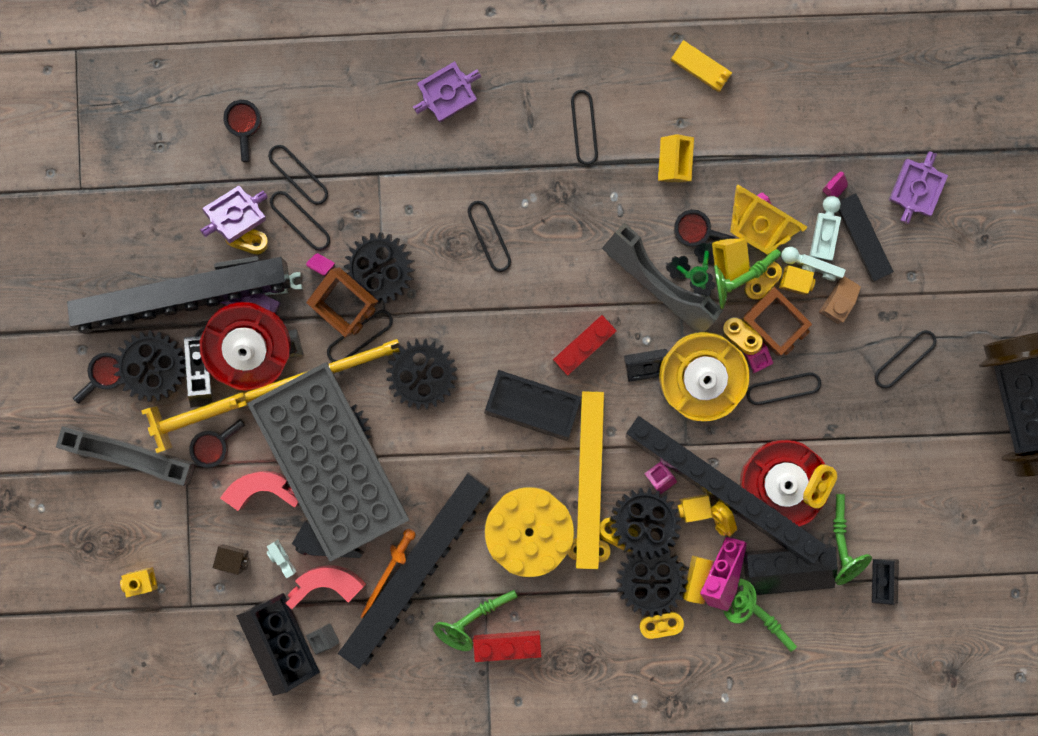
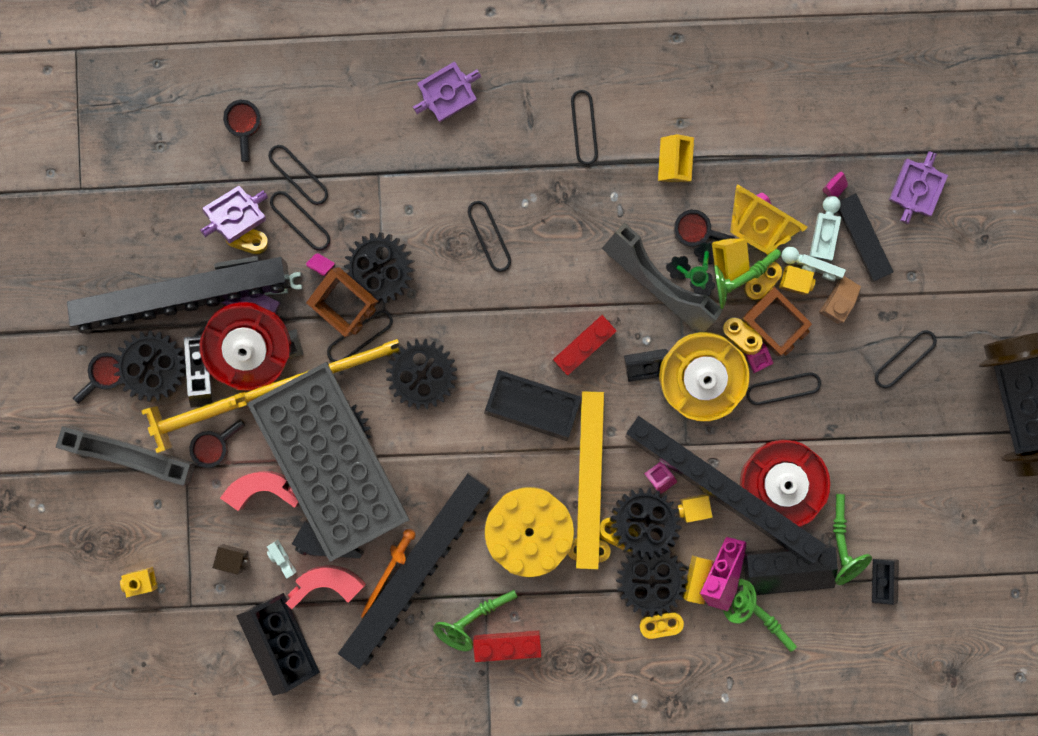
dark grey slope [306,624,339,655] -> none
yellow hinge [671,40,732,92] -> none
yellow plate [711,501,737,537] -> none
yellow plate [803,465,837,508] -> none

